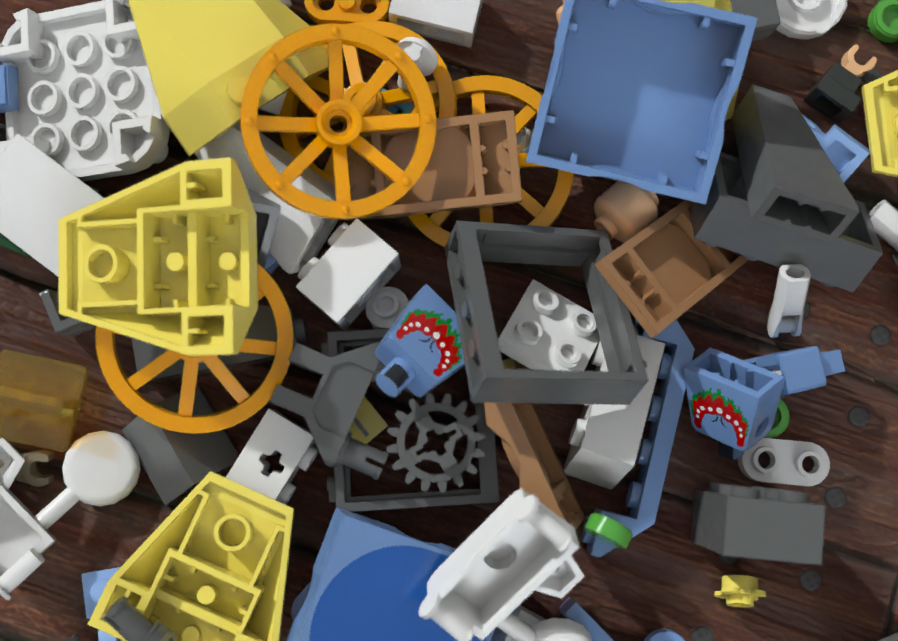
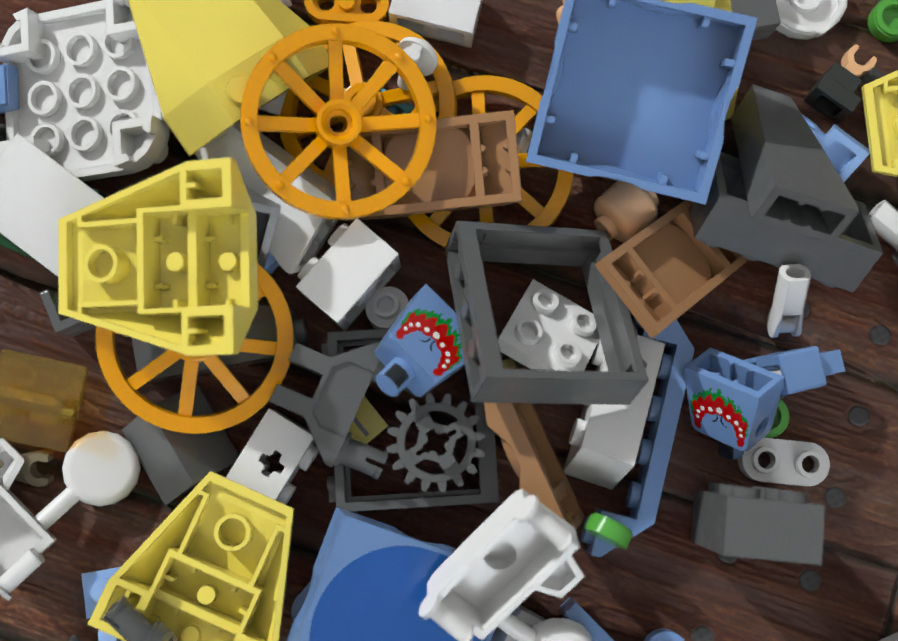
light yellow plate [714,575,766,608] -> none

